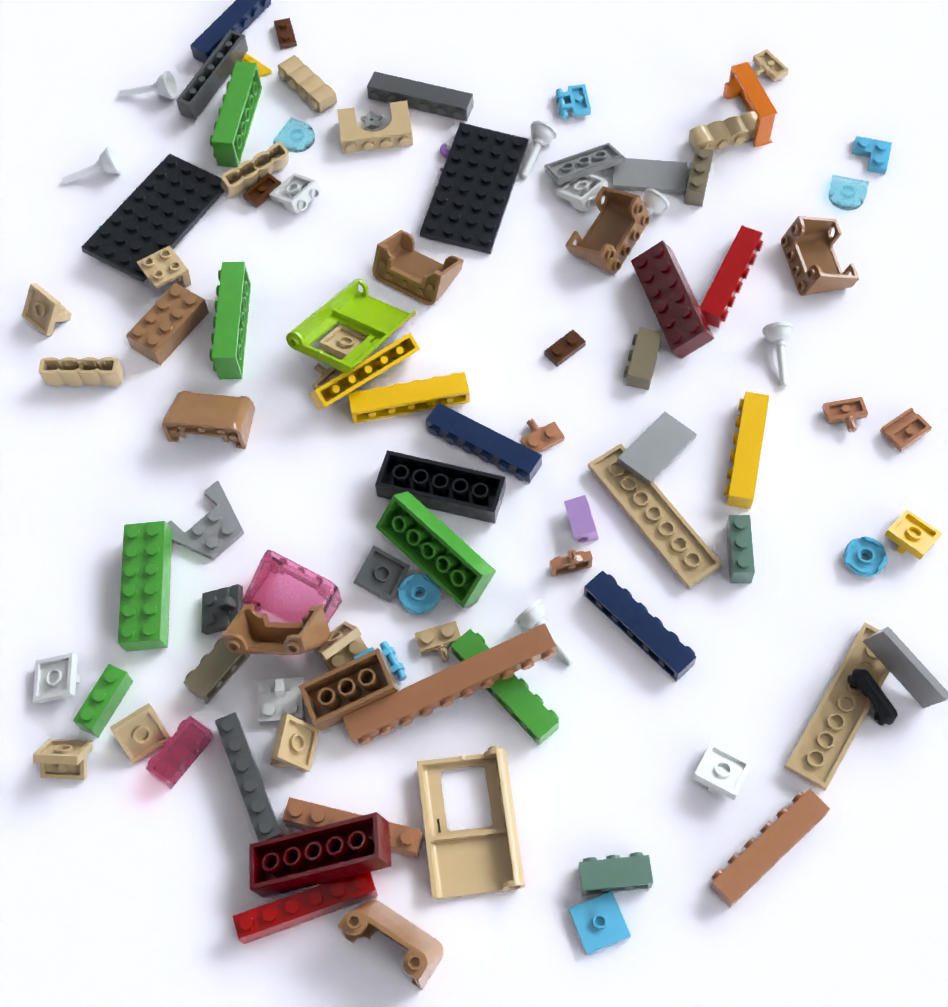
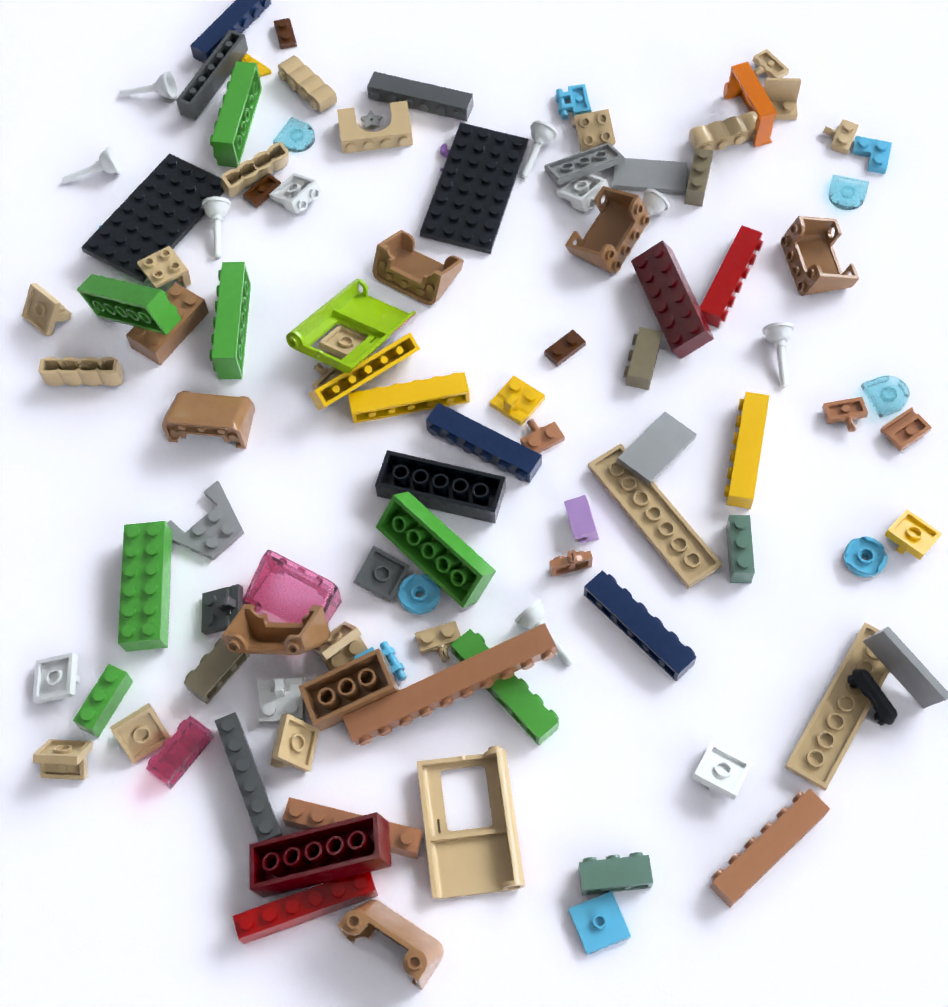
none -> bright green brick [76,274,182,335]
none -> white piece [202,196,231,258]
none -> yellow hinge [490,375,545,426]
none -> tan bracket [571,109,616,152]
none -> tan bracket [763,78,801,120]
none -> tan plate [823,119,859,155]
none -> clear light blue tile [861,375,910,418]

